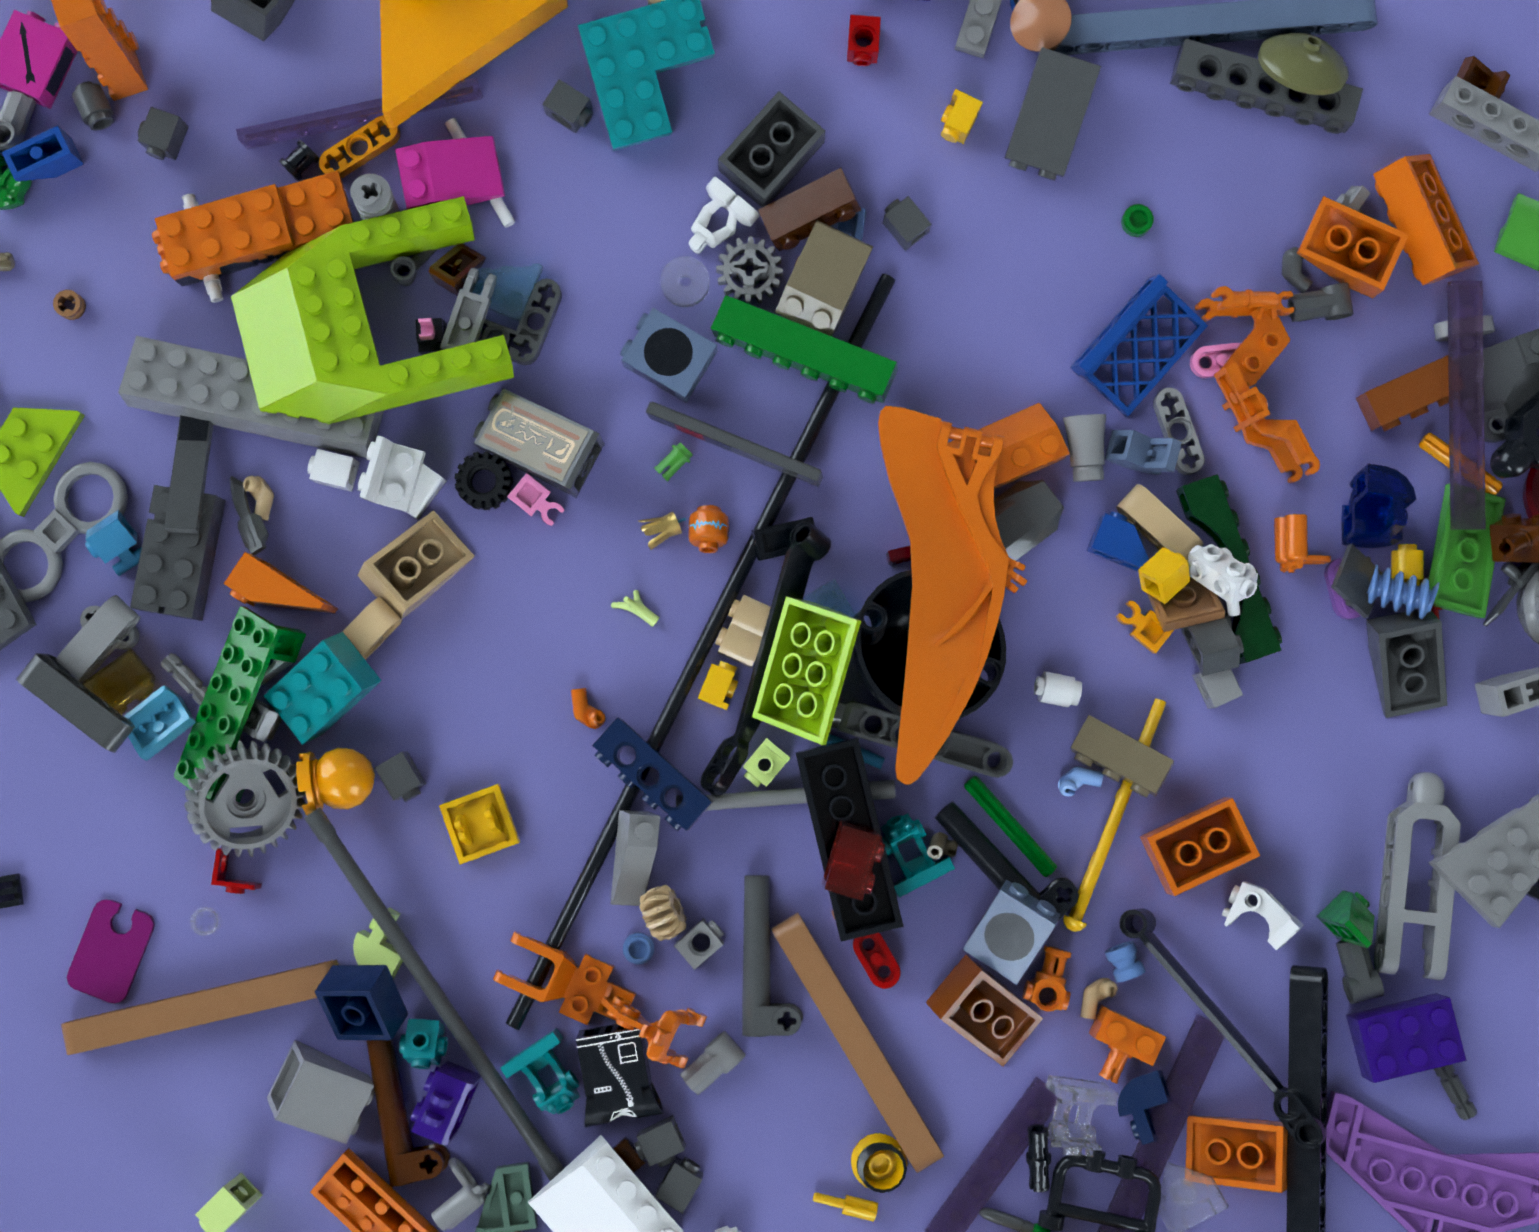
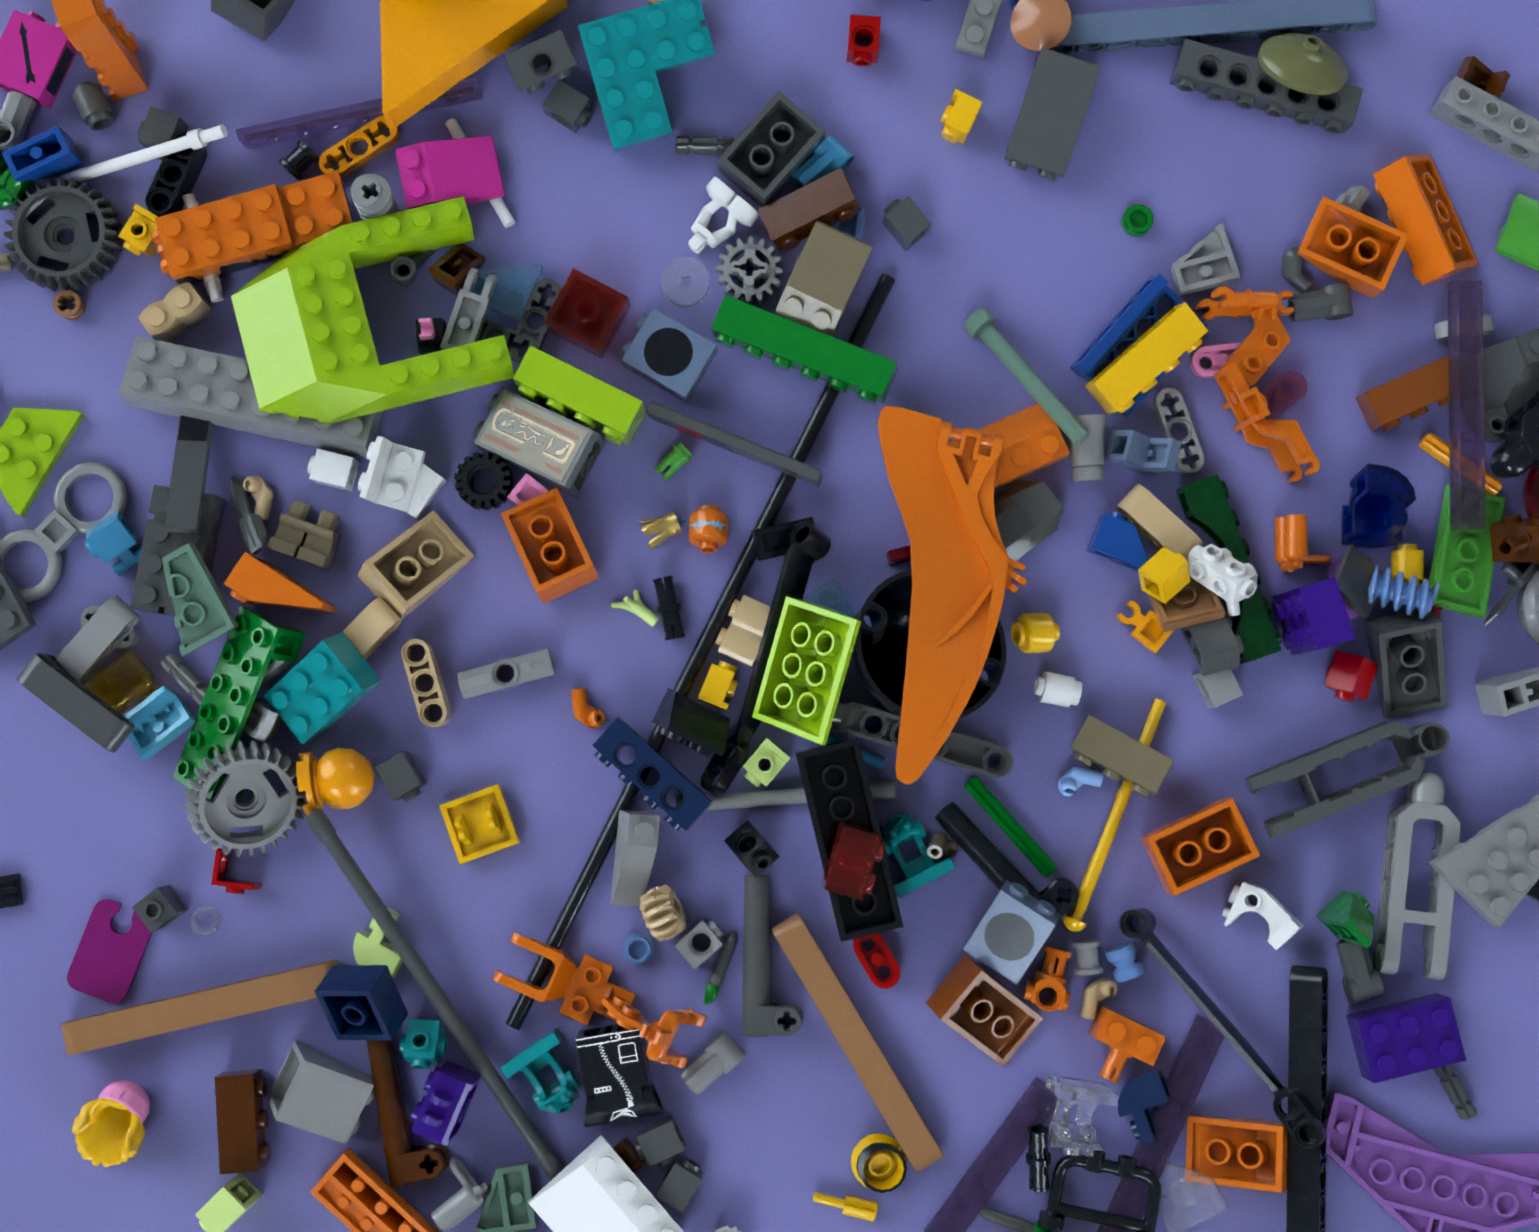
none -> dark grey gear [4,177,123,292]
none -> white bar [61,124,228,183]
none -> yellow hair [72,1080,150,1168]
none -> yellow brick [118,204,158,258]
none -> dark grey brick [132,885,188,933]
none -> tan brick [138,282,212,343]
none -> black beam [145,131,207,217]
none -> sand green wing [162,542,239,657]
none -> reddish brown brick [215,1069,271,1174]
none -> dark tan hips [267,500,341,570]
none -> tan beam [401,639,452,728]
none -> light grey piece [457,648,556,699]
none -> orange slope [500,487,600,604]
none -> dark grey brick [503,29,577,94]
none -> lime brick [513,345,646,446]
none -> clear red brick [544,268,631,359]
none -> black slope [652,688,730,758]
none -> black pin [653,576,685,641]
none -> dark grey axle [675,136,735,155]
none -> dark grey piece [704,931,738,1005]
none -> black brick [724,820,780,878]
none -> dark azure piece [792,134,854,189]
none -> sand green piece [963,307,1090,446]
none -> yellow head [1011,612,1060,654]
none -> light grey bush [1072,940,1103,975]
none -> yellow brick [1085,302,1208,414]
none -> light grey wing [1170,223,1241,297]
none -> dark grey piece [1245,721,1450,838]
none -> clear pink plate [1259,371,1307,419]
none -> dark purple brick [1272,577,1356,655]
none -> red brick [1324,651,1378,702]

